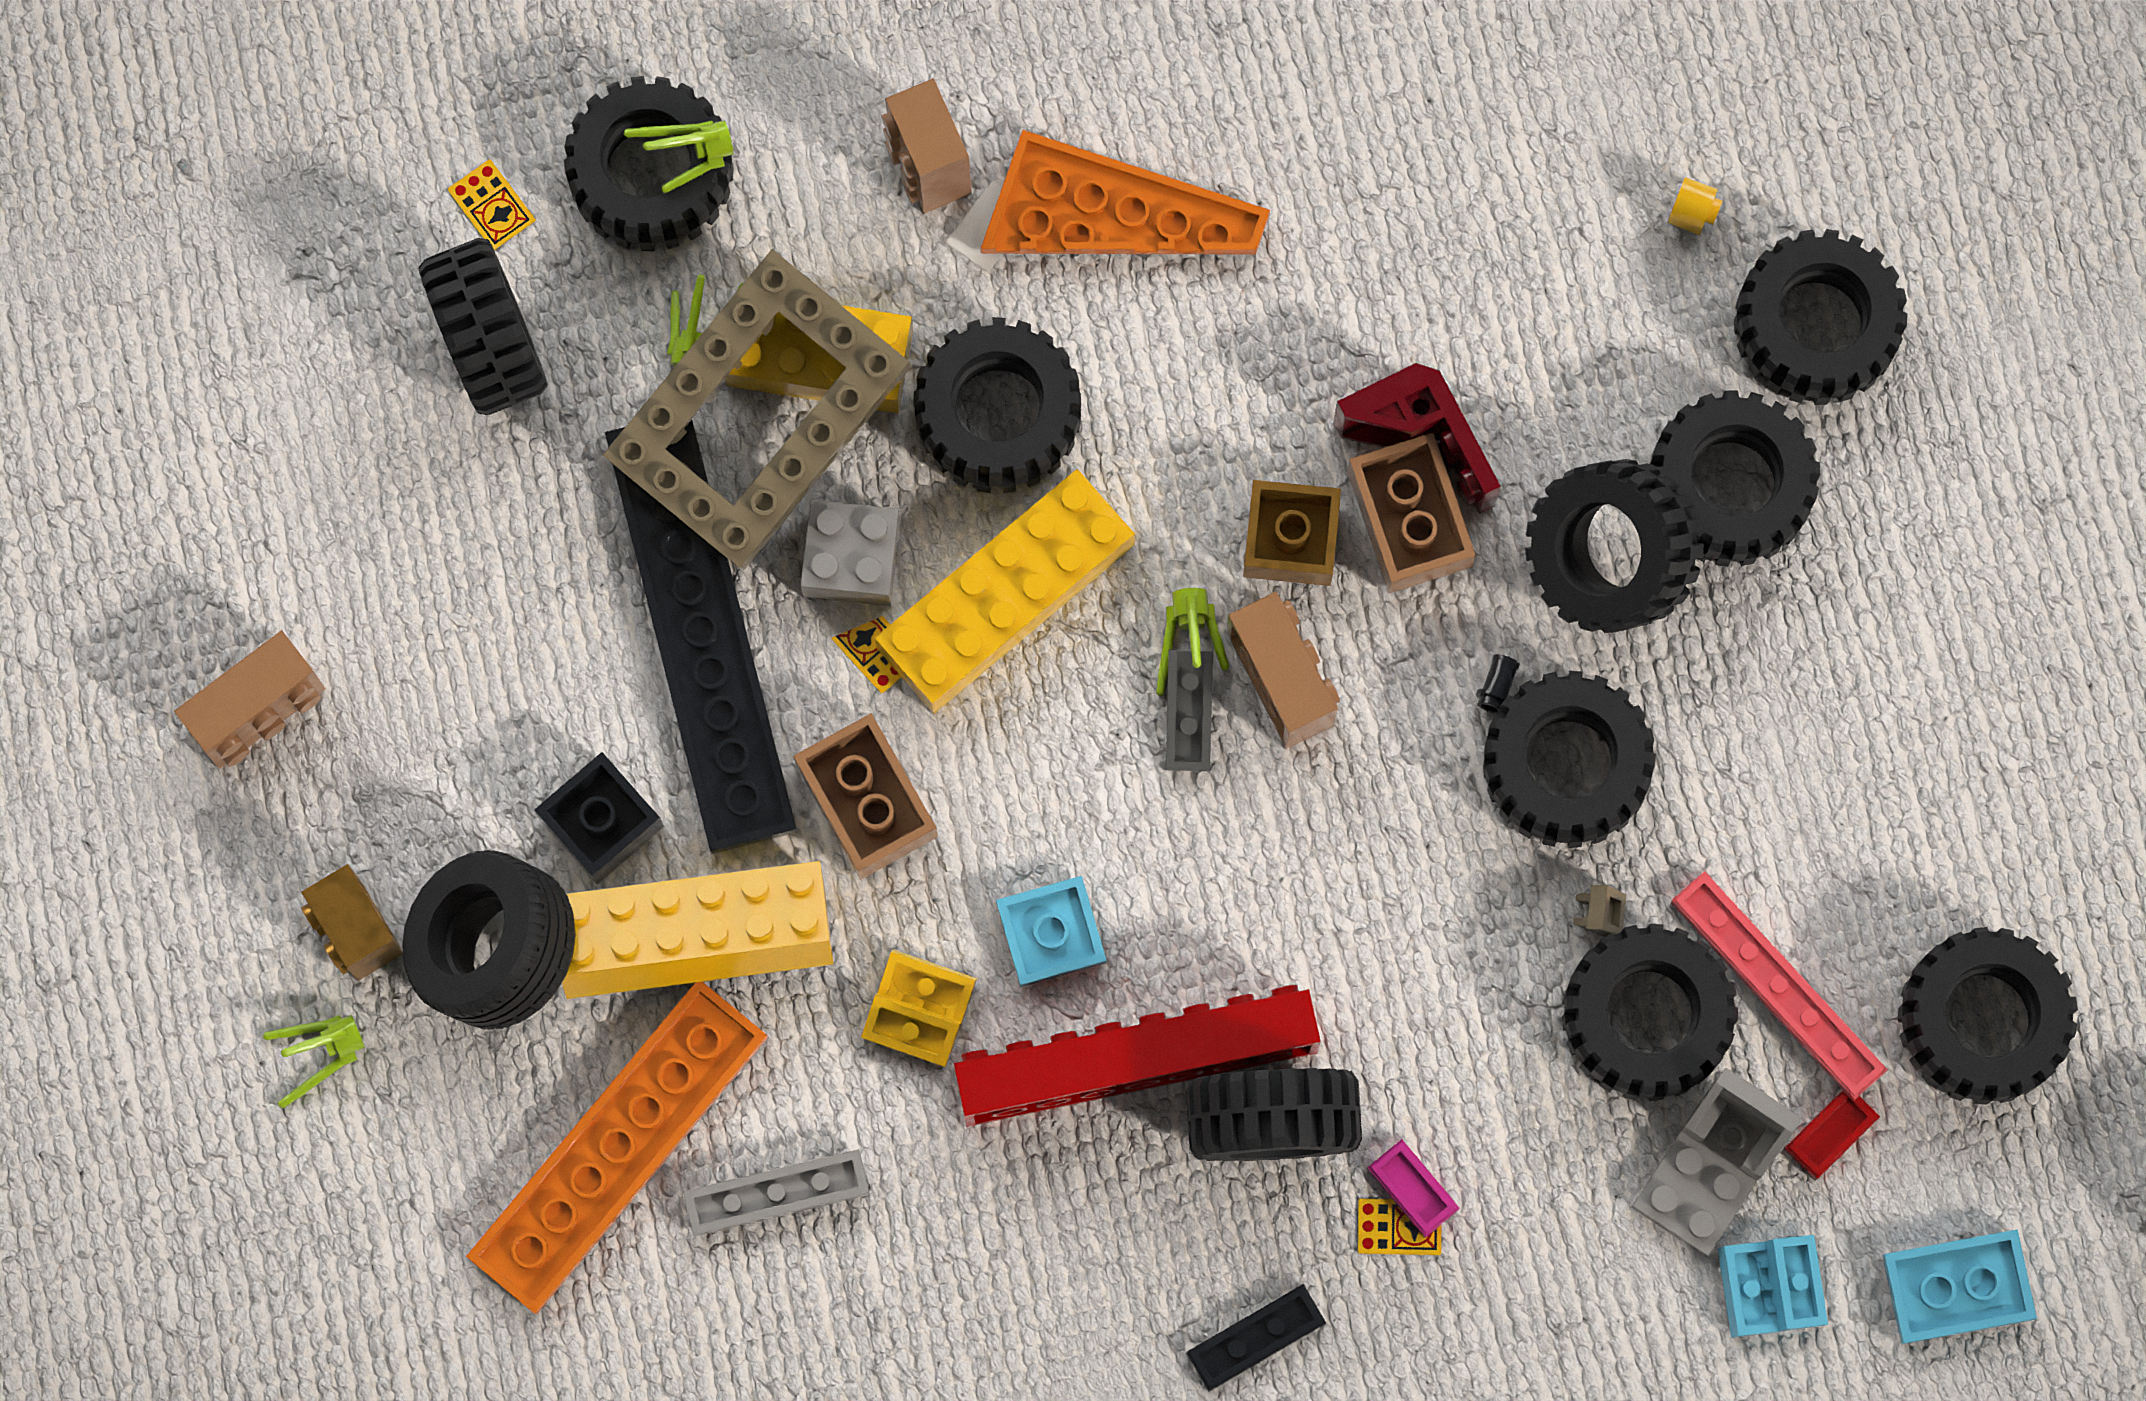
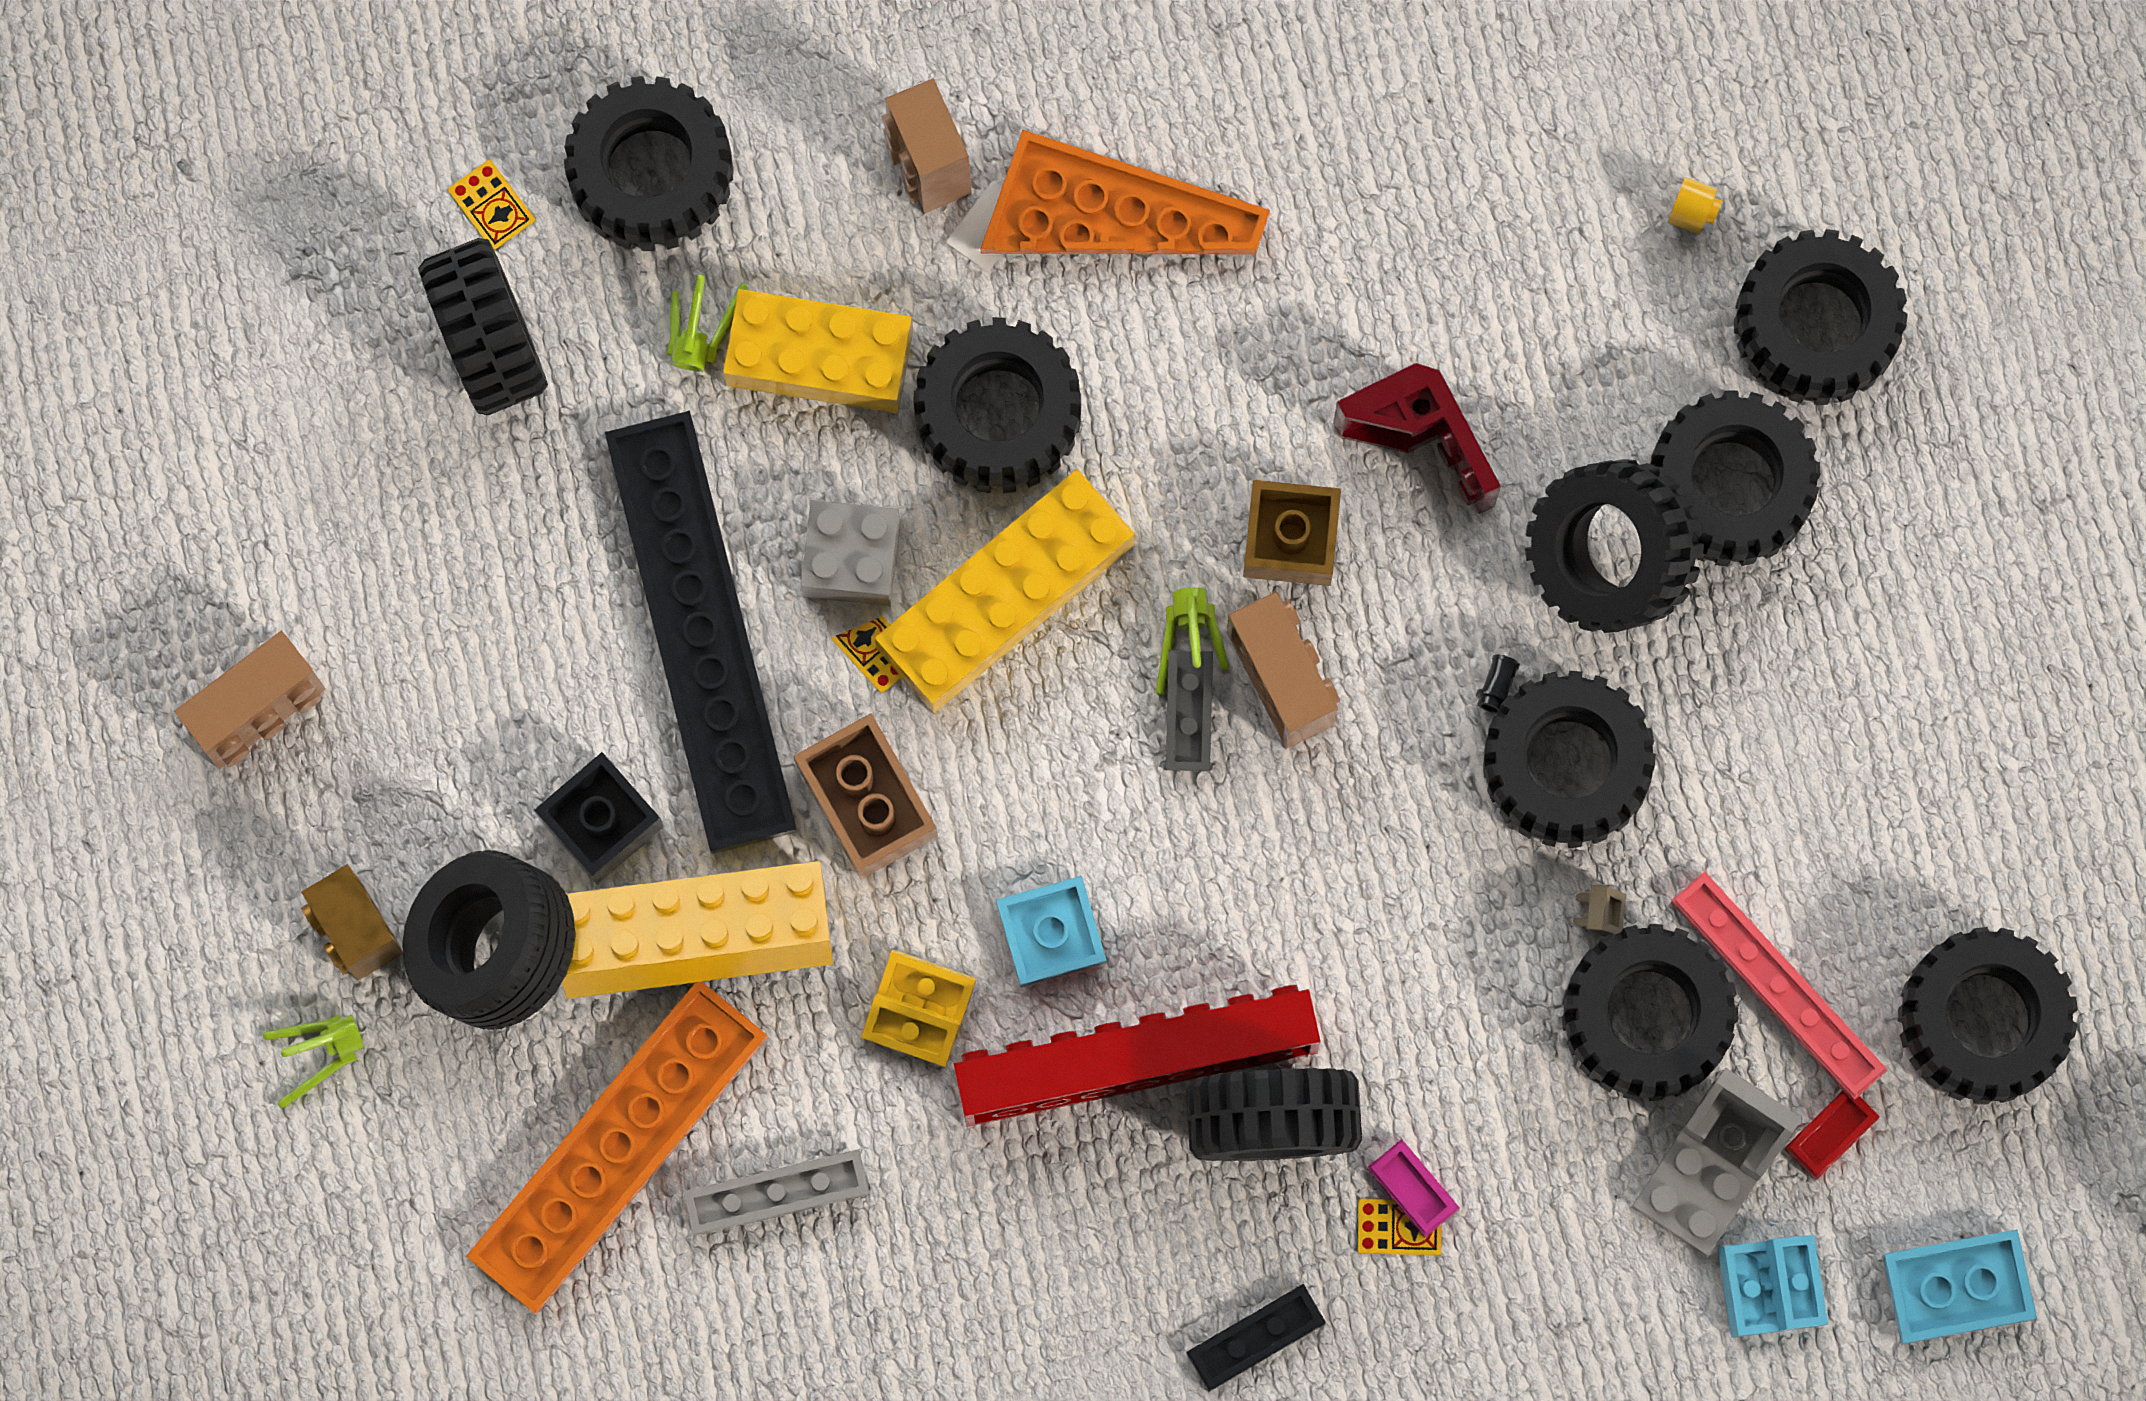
dark tan brick [603,249,913,570] -> none
lime plant [624,120,734,193] -> none
medium nougat brick [1347,433,1476,594] -> none

